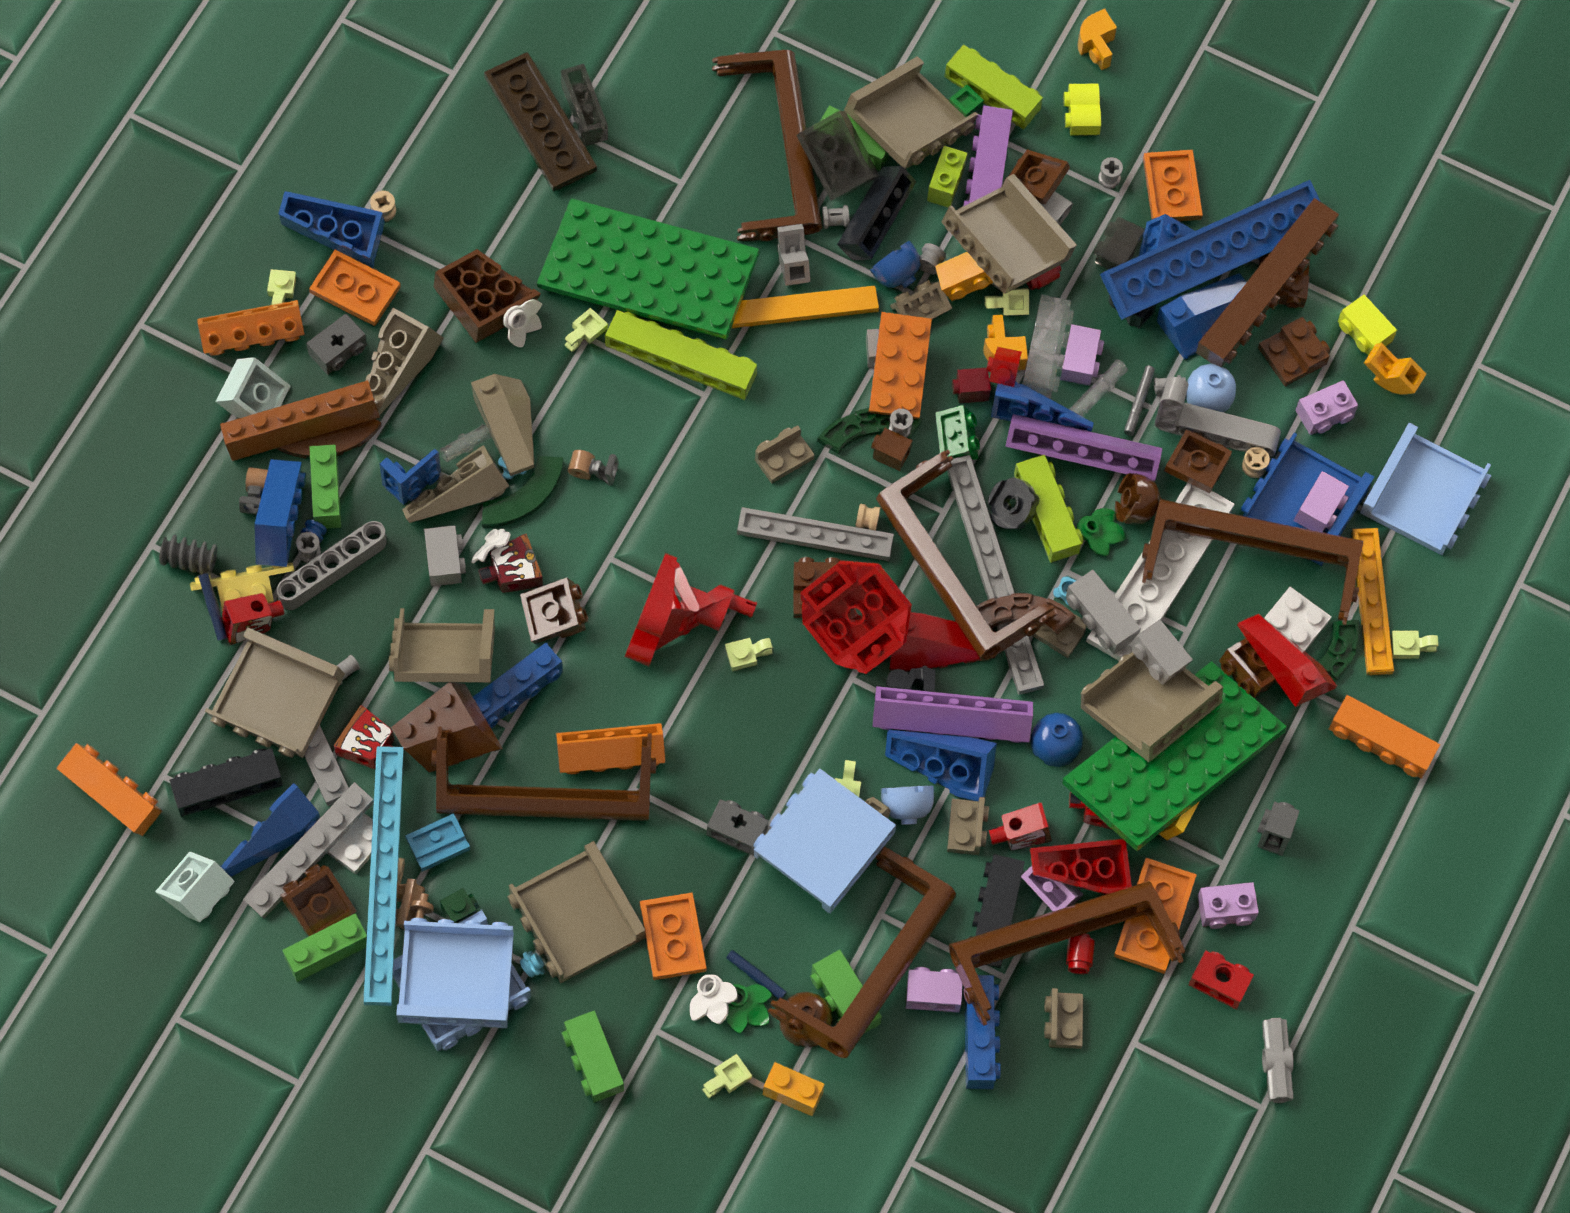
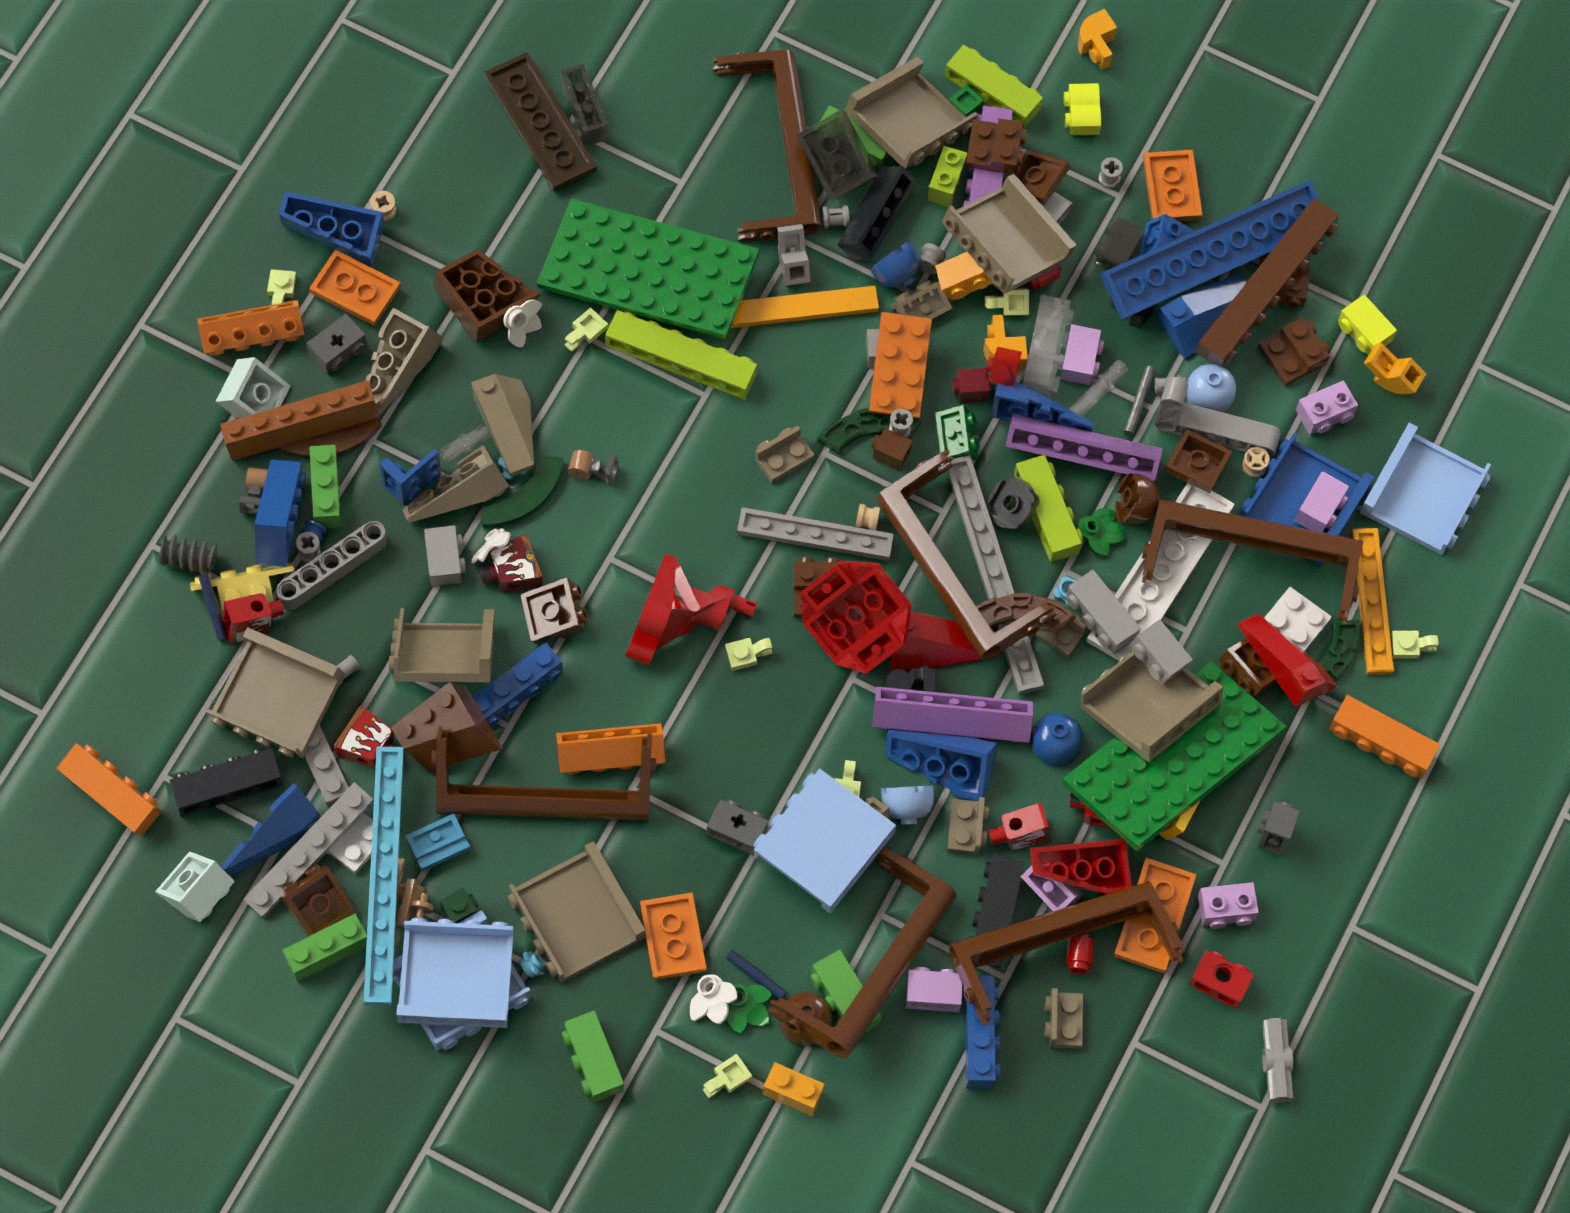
none -> reddish brown plate [966,118,1027,175]

